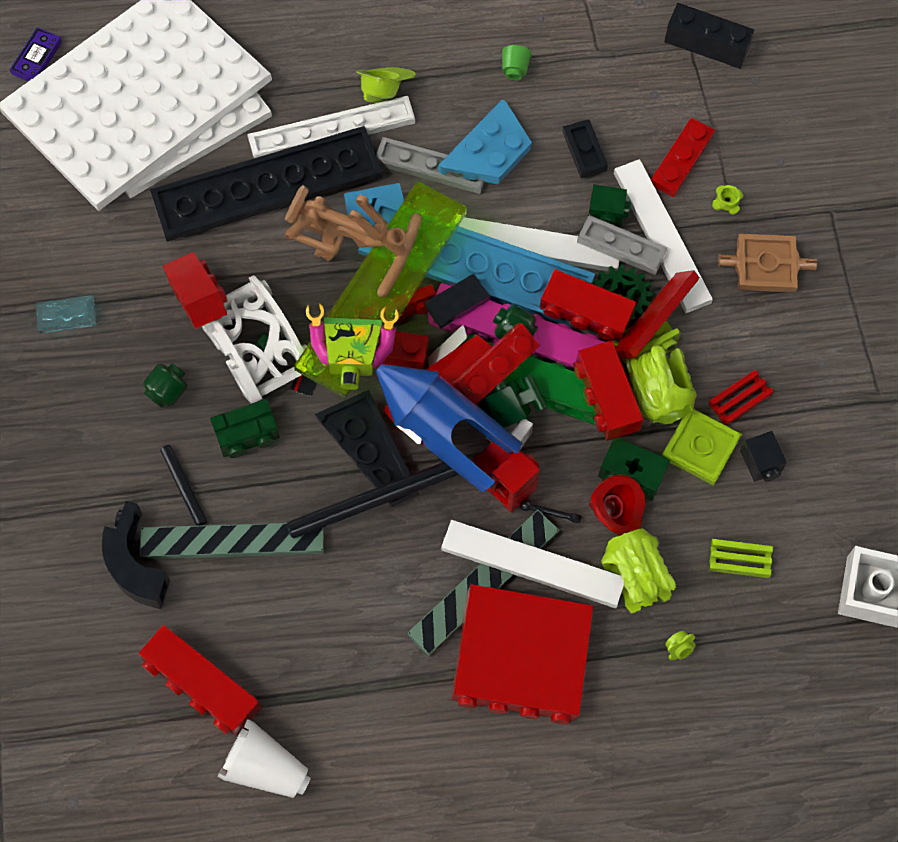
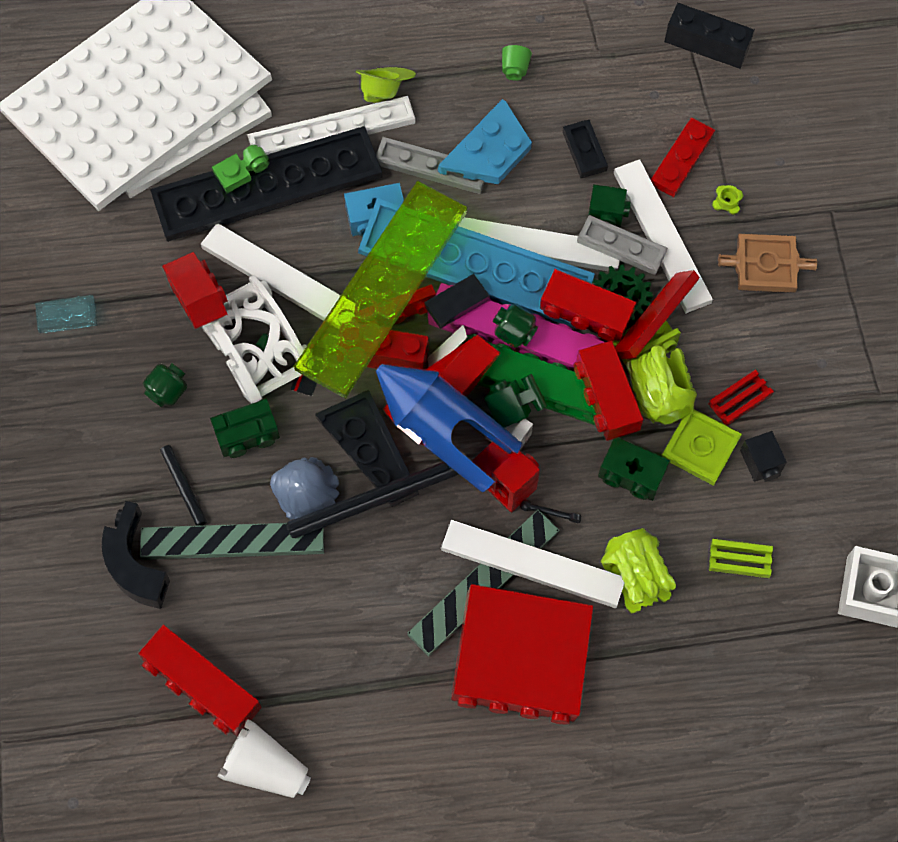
tile [10,27,62,81] -> none
medium nougat piece [284,185,422,298] -> none
torso [306,303,401,390] -> none
red plate [453,323,540,405] -> none
red helmet [589,474,645,536] -> none
lime plate [665,631,696,661] -> none
none -> white tile [201,224,359,330]
none -> bright green plate [212,144,269,193]
none -> sand blue hair [270,457,339,520]

